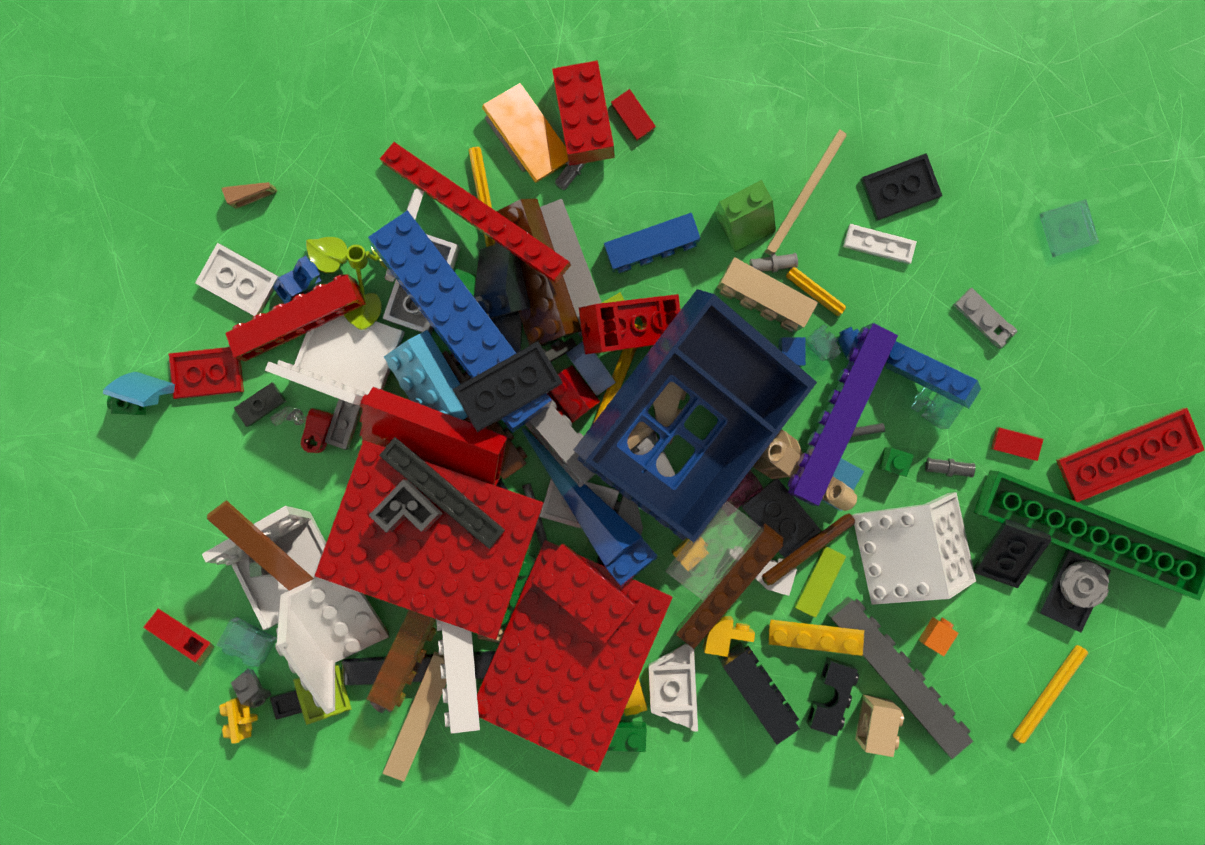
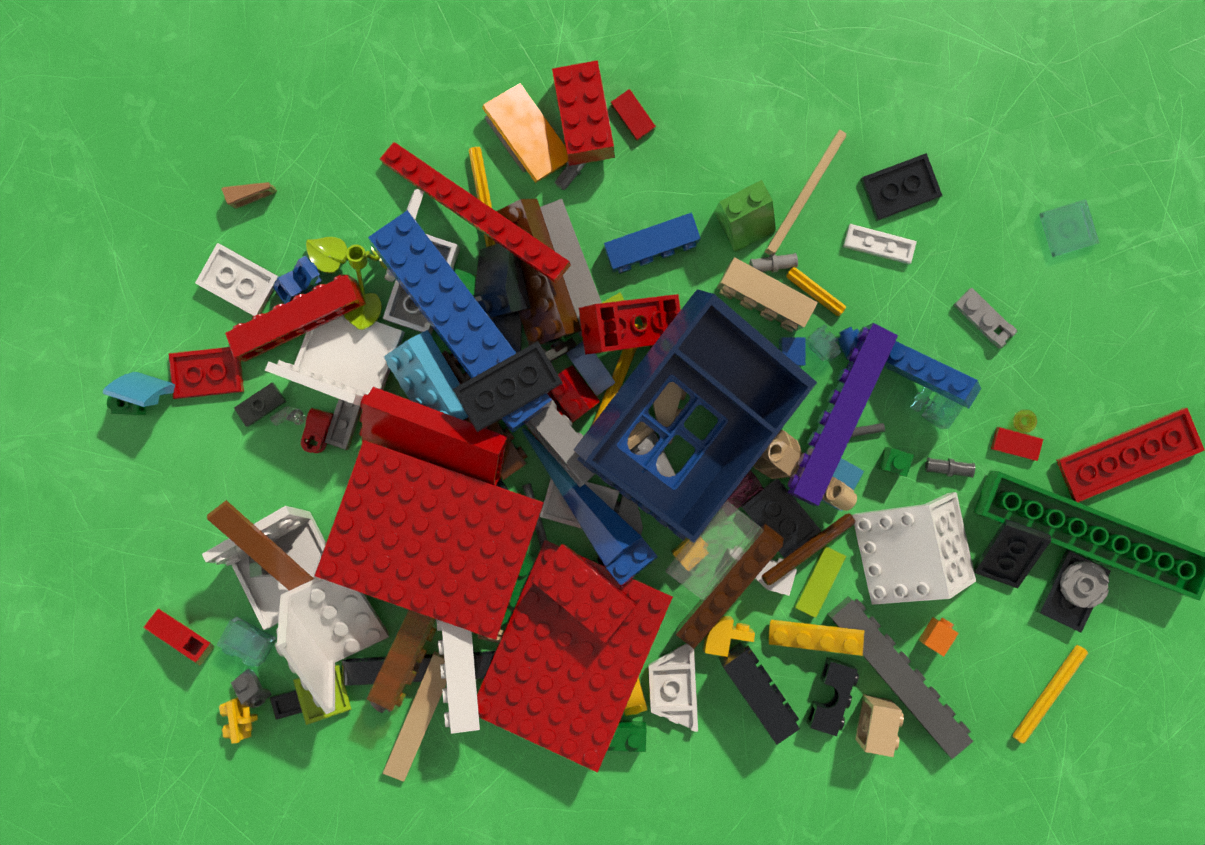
dark grey brick [369,479,443,533] -> none
pearl dark grey tile [379,437,505,549] -> none
none -> clear yellow plate [1013,410,1037,433]

